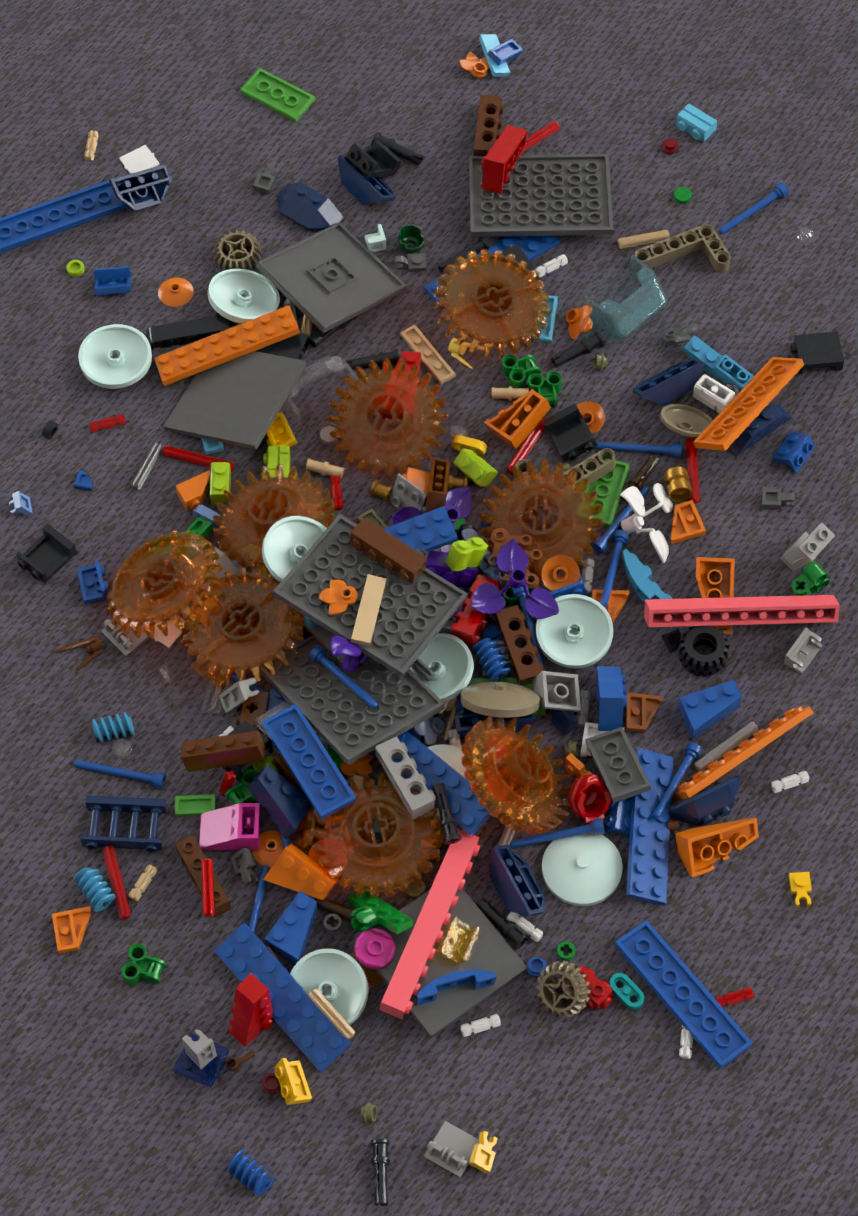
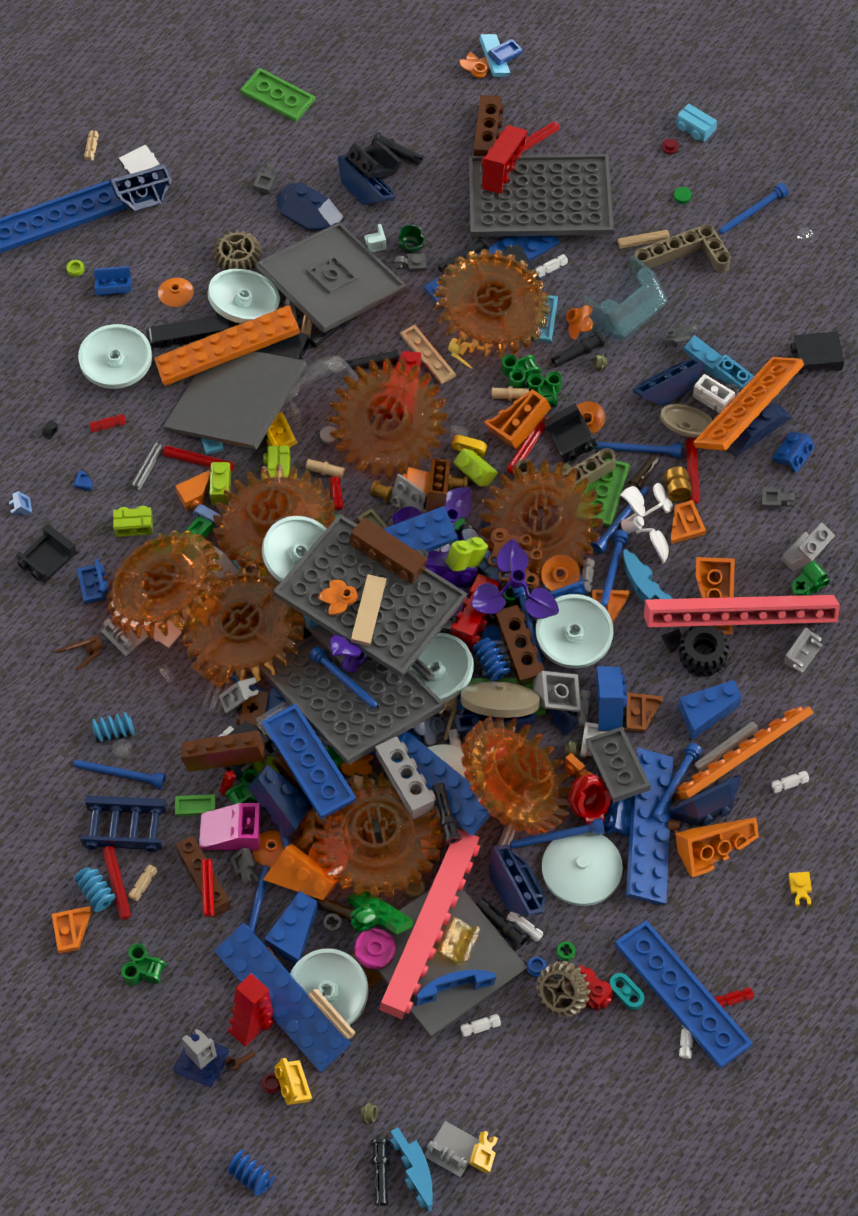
none -> lime brick [113,506,153,537]
none -> dark azure slope [389,1127,433,1212]

